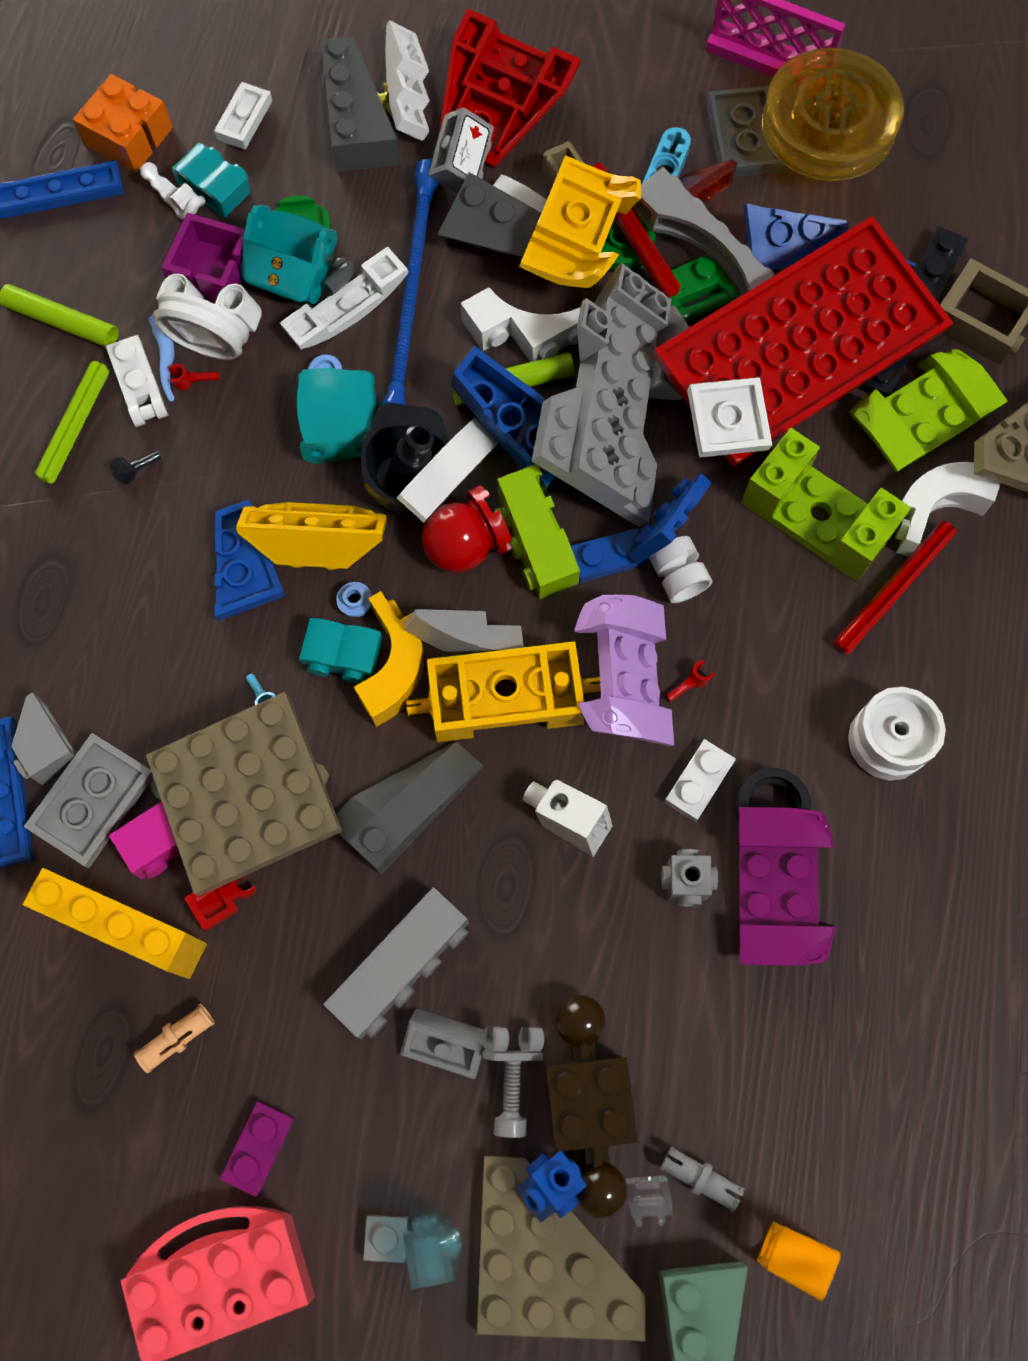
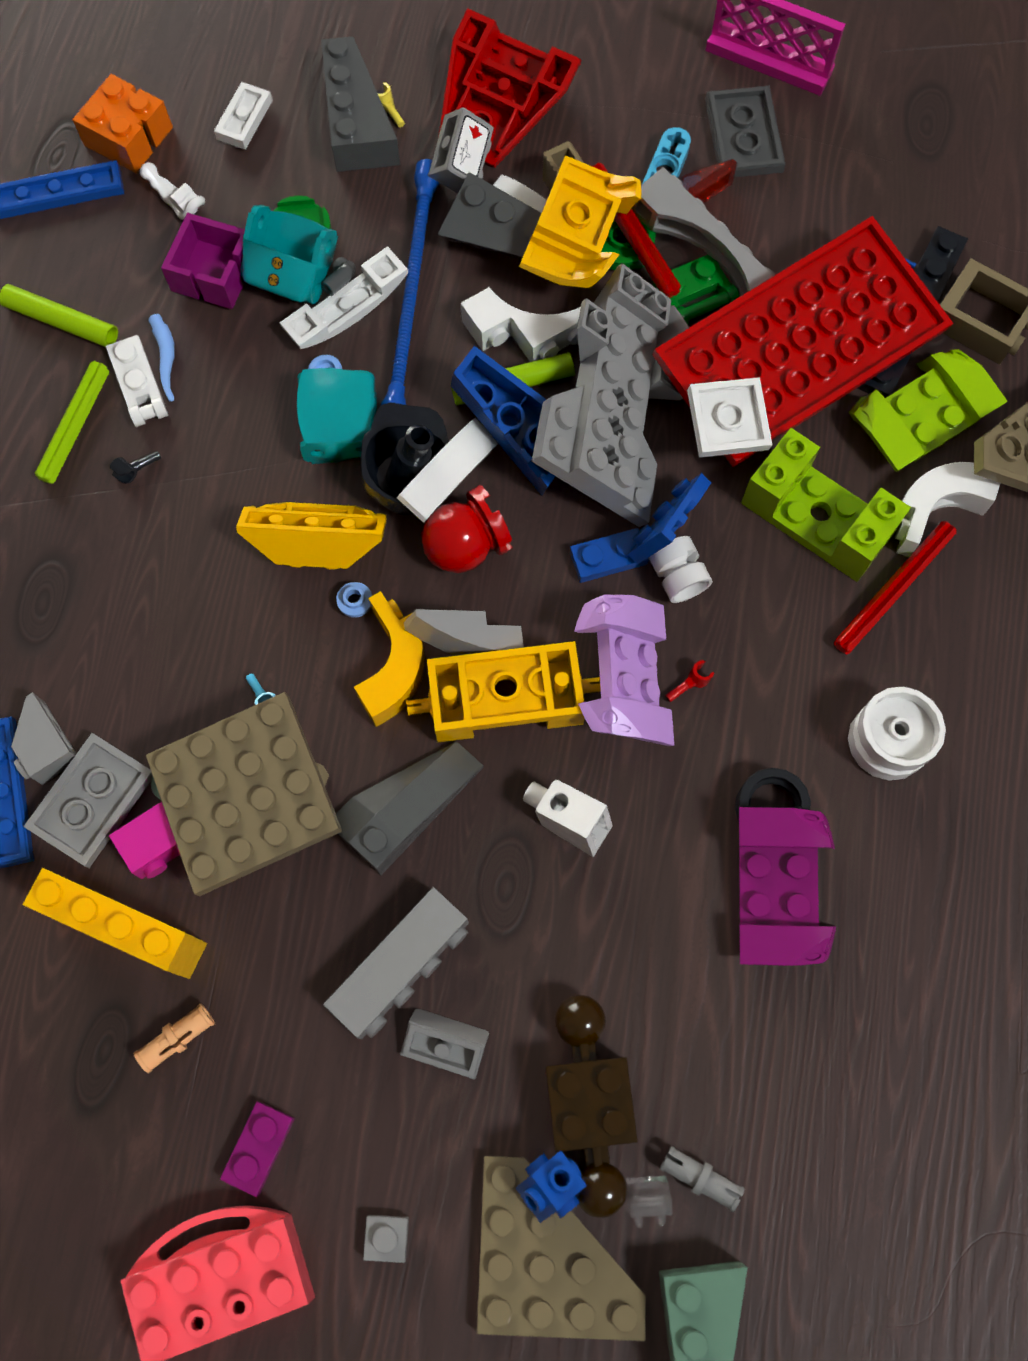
white piece [153,273,262,360] -> none
red hand [169,363,220,390] -> none
teal brick [172,143,251,218] -> none
red plate [184,875,257,933] -> none
blue wing [214,499,285,621] -> none
teal brick [299,618,384,684] -> none
white slope [385,20,429,141] -> none
clear light blue brick [402,1212,462,1290] -> none
light grey bar [483,1027,544,1138] -> none
lime wedge [495,464,580,599] -> none
light grey brick [661,849,718,907] -> none
white plate [664,739,736,822] -> none
blue wing [743,204,849,270] -> none
light orange piece [756,1221,841,1301] -> none
clear yellow wheel [762,48,904,181] -> none

